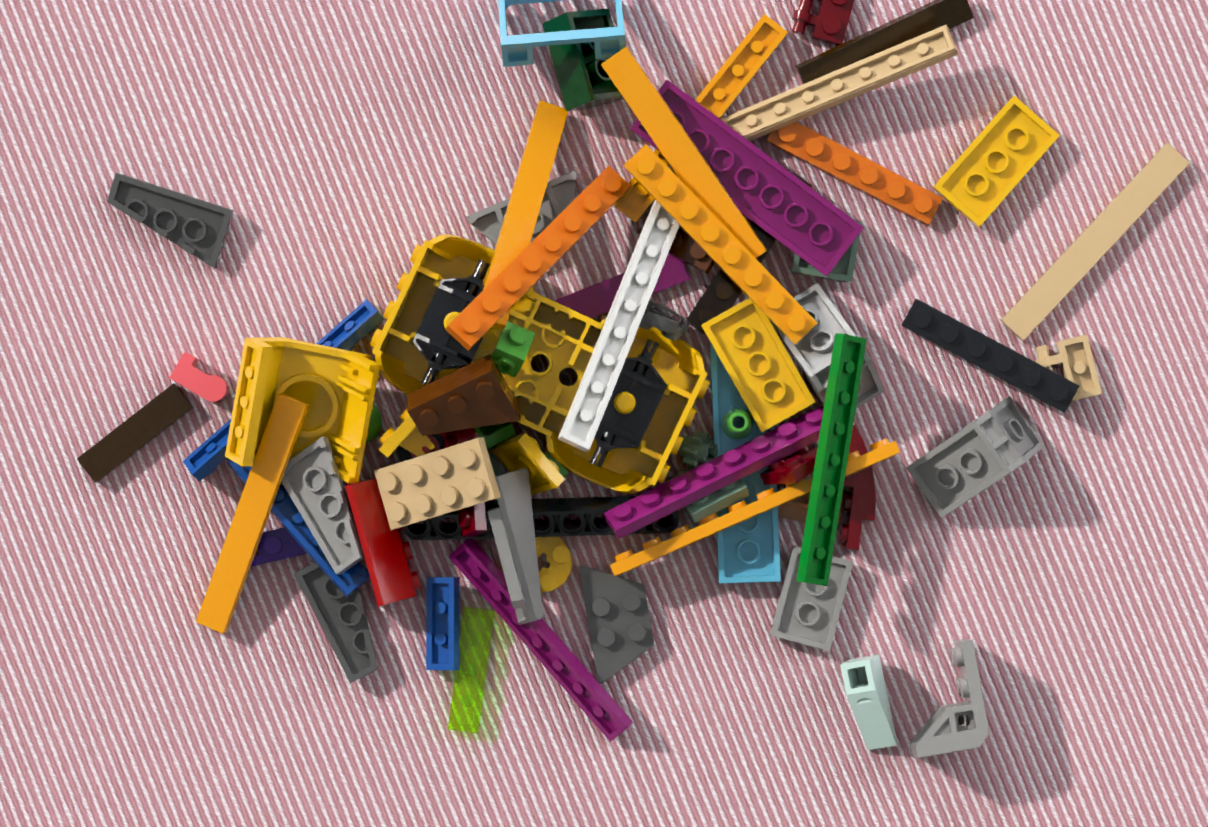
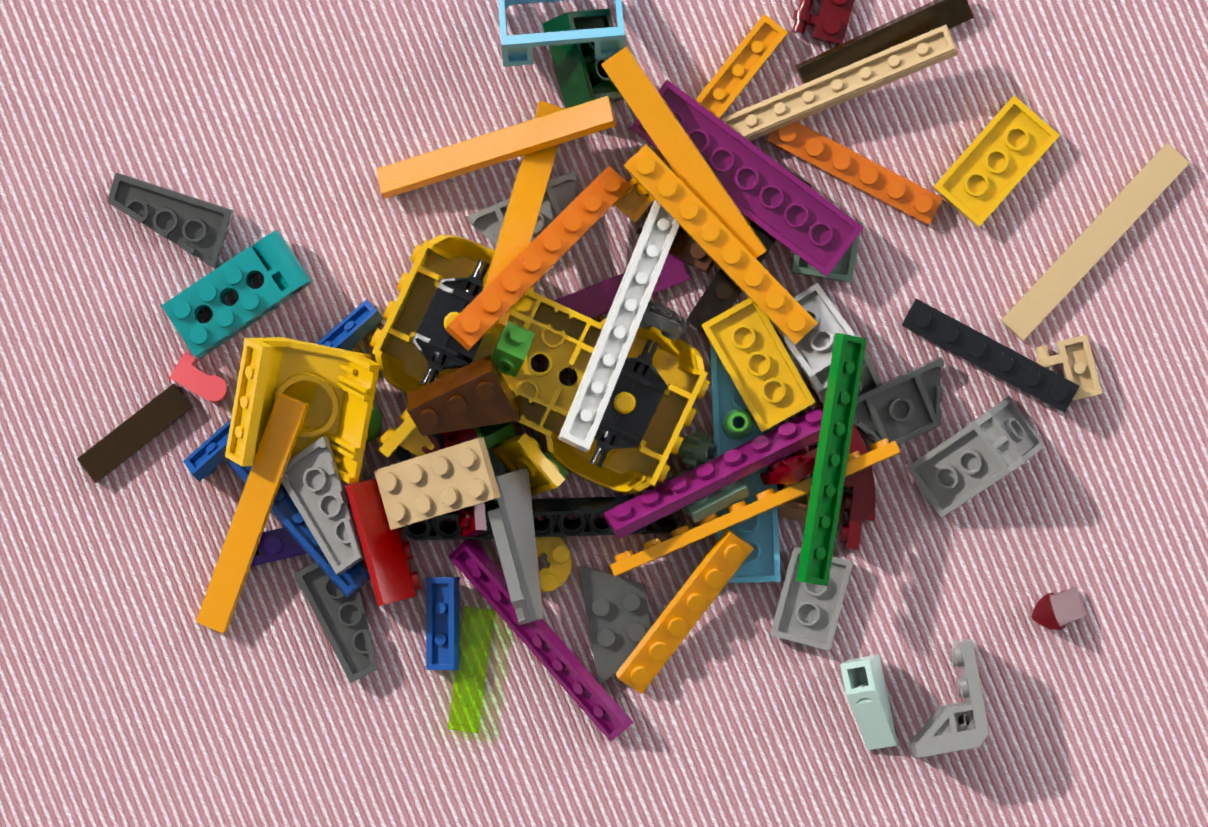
none -> teal hinge [161,230,312,359]
none -> light orange tile [377,96,616,199]
none -> light orange plate [615,528,754,694]
none -> dark grey wing [853,358,944,446]
none -> tile [1031,587,1086,630]

